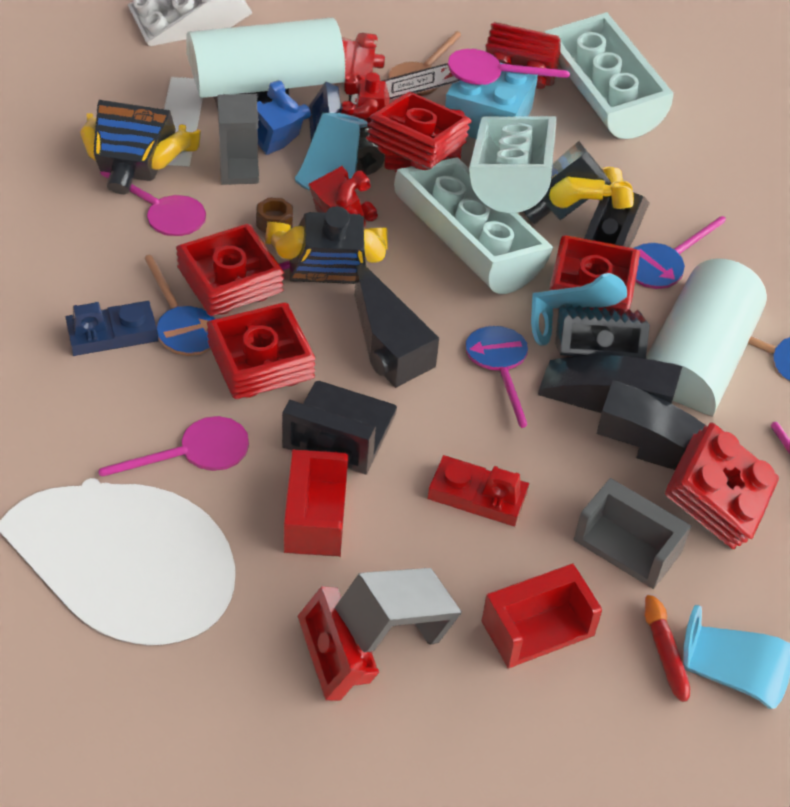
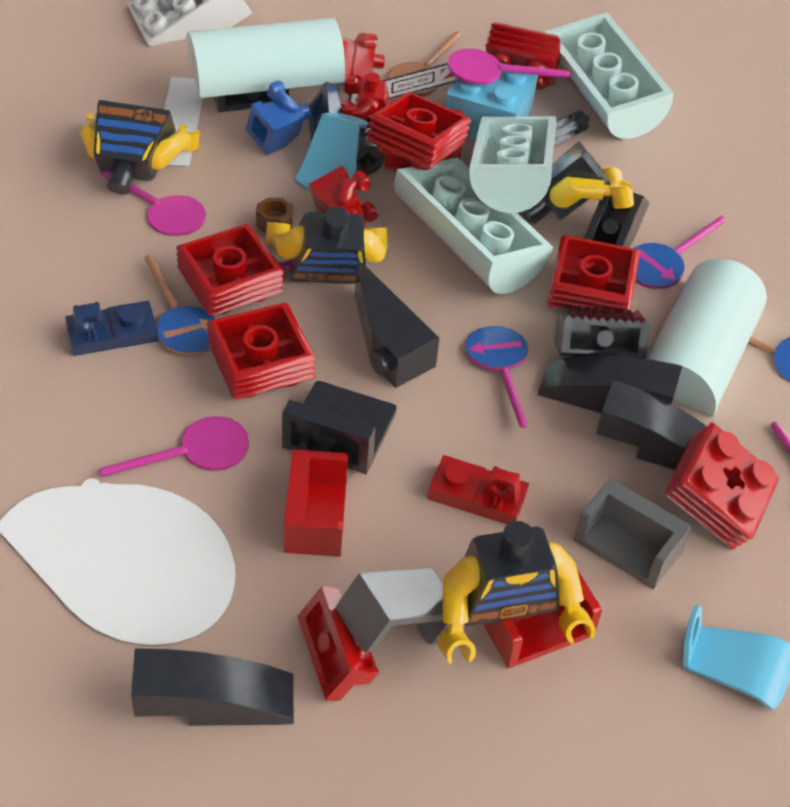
dark grey panel [218,94,259,185] -> none
medium azure piece [531,273,627,346] -> none
red piece [645,595,691,702] -> none
none -> black slope [131,648,294,726]
none -> torso [437,521,596,664]
none -> black axle [554,110,590,146]

